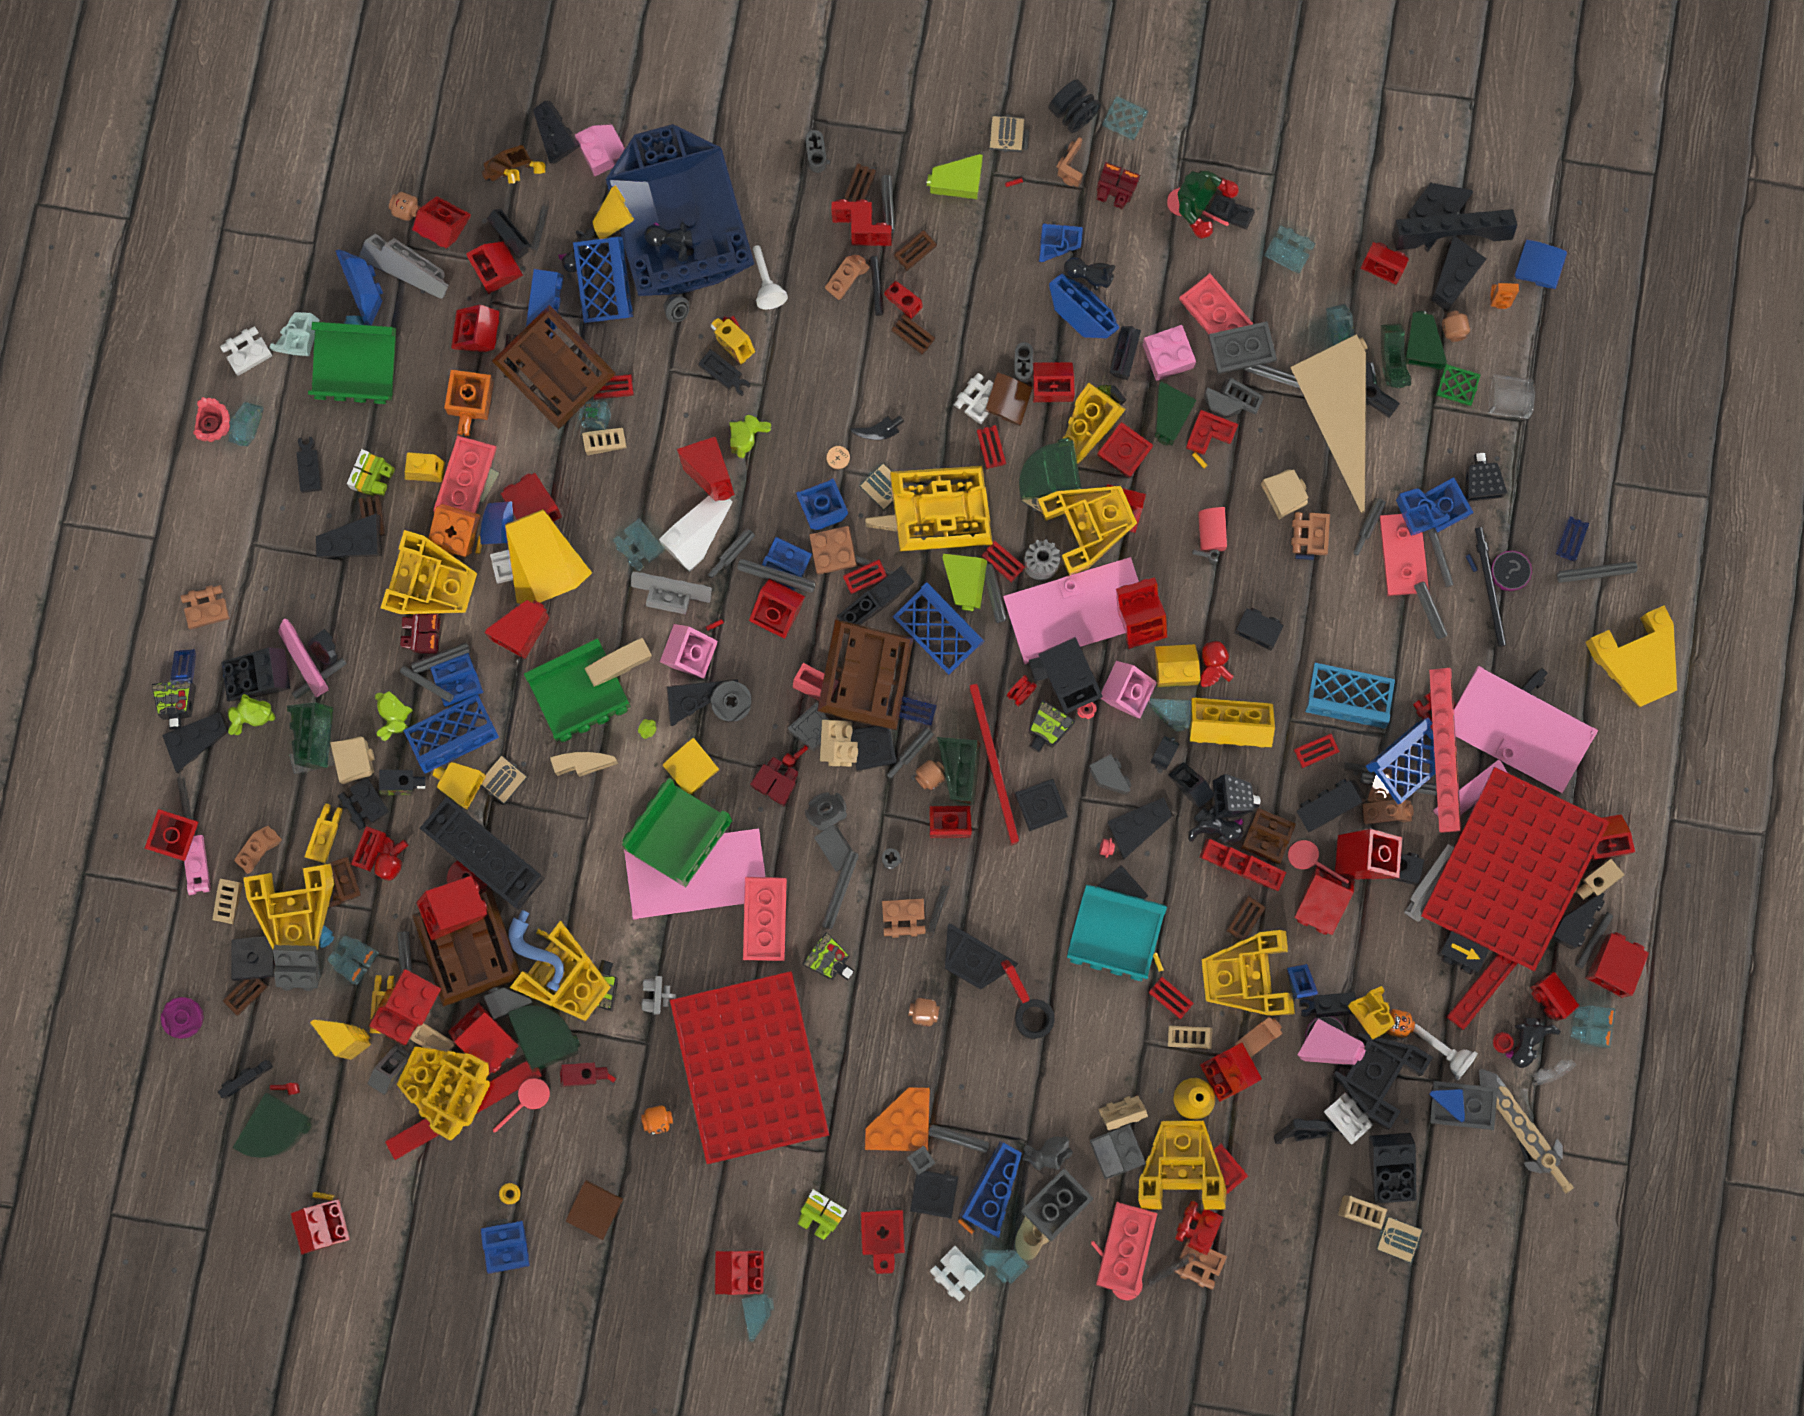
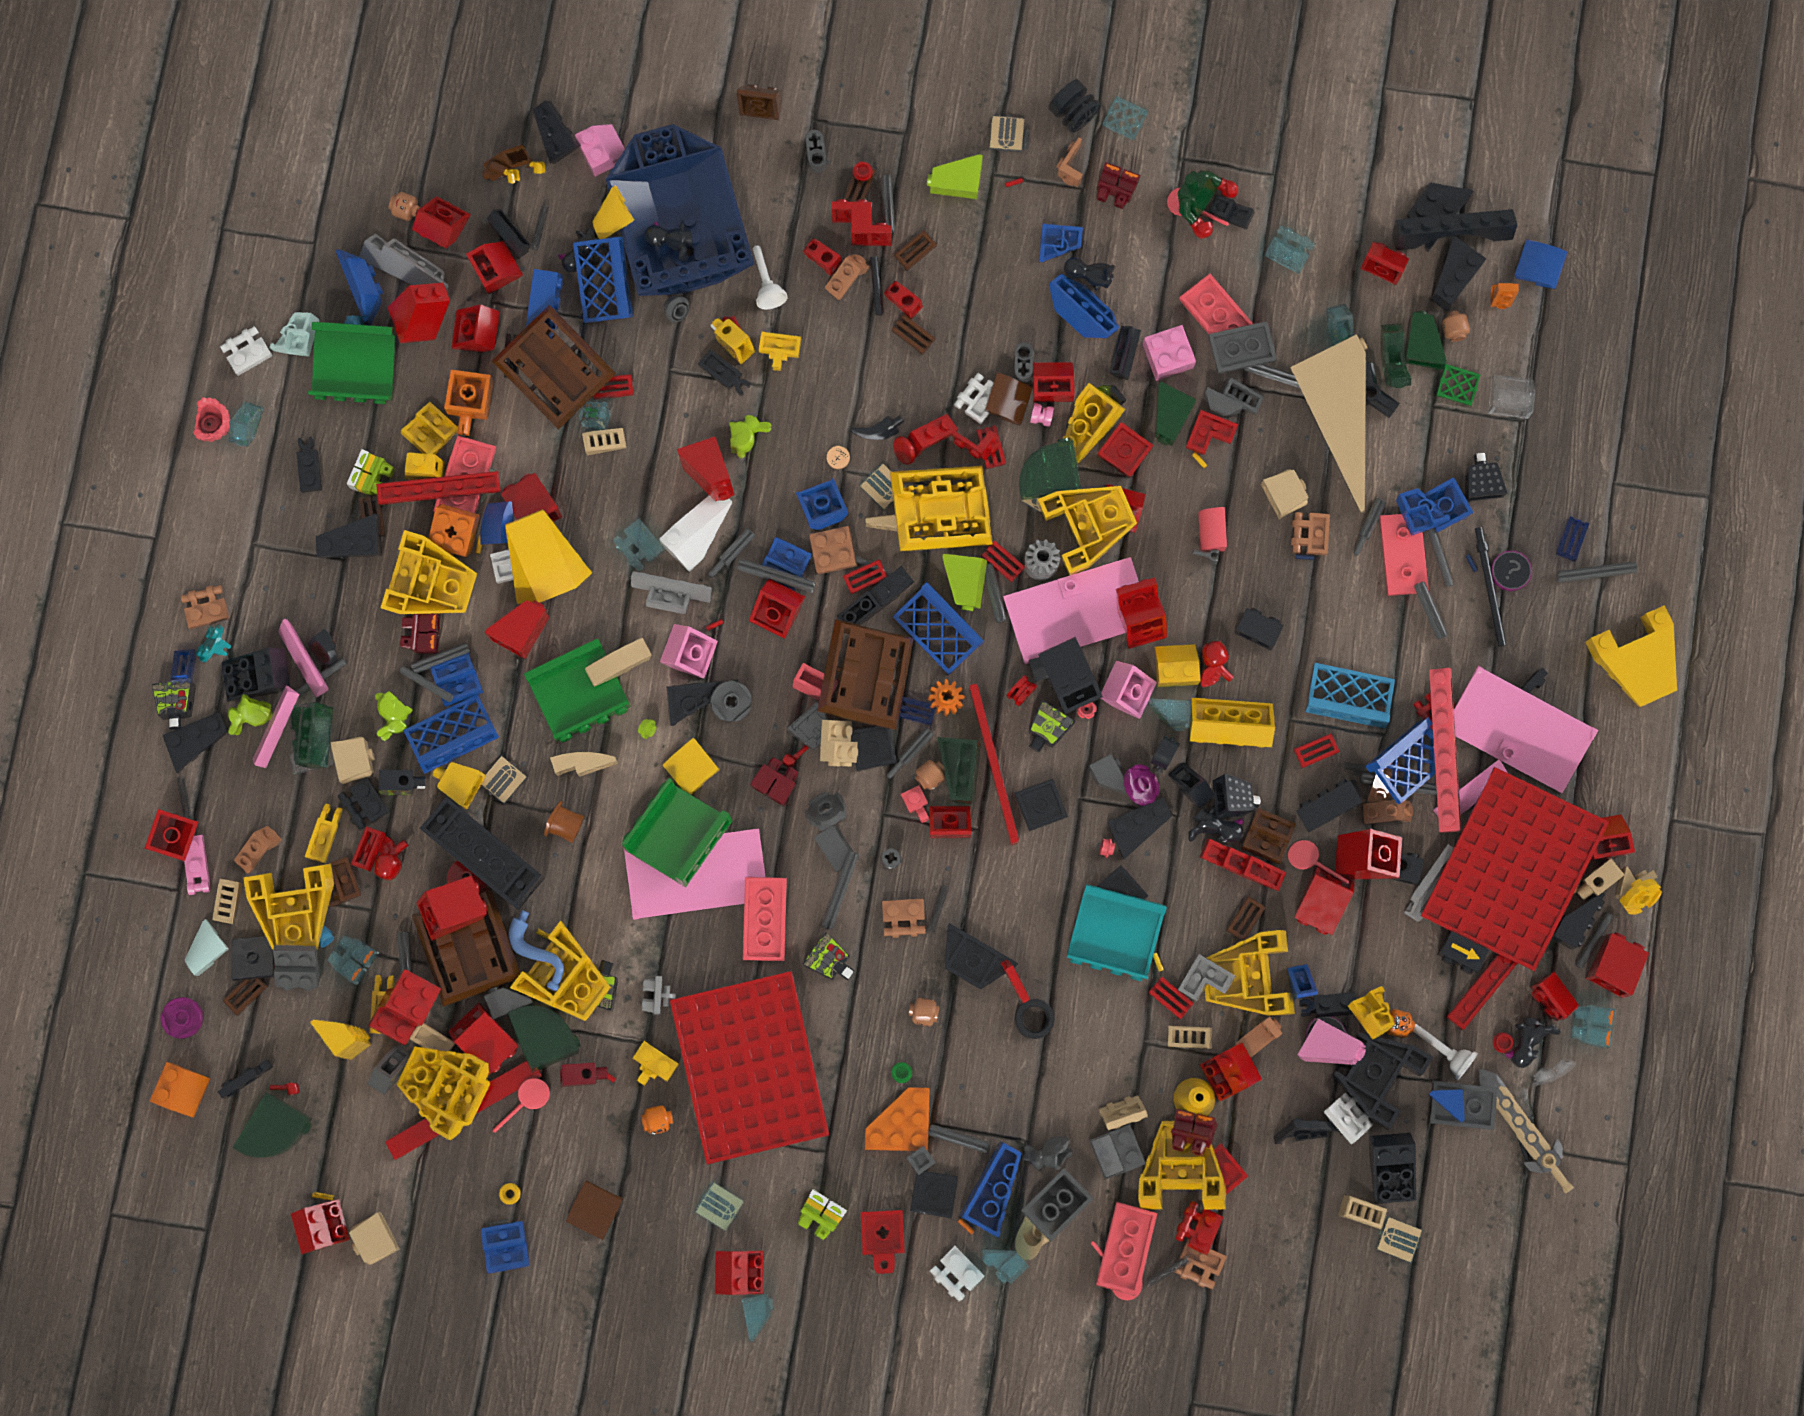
none -> orange slope [150,1062,211,1118]
none -> light aqua slope [185,919,229,976]
none -> teal plate [196,624,231,663]
none -> bright pink slope [253,686,299,768]
none -> tan torso [349,1212,400,1265]
none -> red tile [376,471,501,505]
none -> red slope [387,282,450,343]
none -> yellow slope [401,402,458,455]
none -> dark orange piece [544,800,585,843]
none -> yellow hinge [633,1041,679,1086]
none -> clear light blue piece [695,1182,744,1231]
none -> reddish brown slope [737,84,782,120]
none -> yellow hinge [759,332,801,371]
none -> red leg [803,238,842,277]
none -> red plate [853,162,873,182]
none -> green plate [891,1062,912,1083]
none -> red piece [893,414,959,465]
none -> coral plate [901,785,929,823]
none -> orange gear [928,679,965,717]
none -> red bracket [951,430,1000,461]
none -> bright pink wheel [1030,403,1054,427]
none -> magenta tile [1124,764,1159,806]
none -> dark red hips [1171,1109,1217,1156]
none -> light grey plate [1178,954,1235,1001]
none -> tan slope [1615,866,1658,899]
none -> yellow plate [1619,879,1662,915]

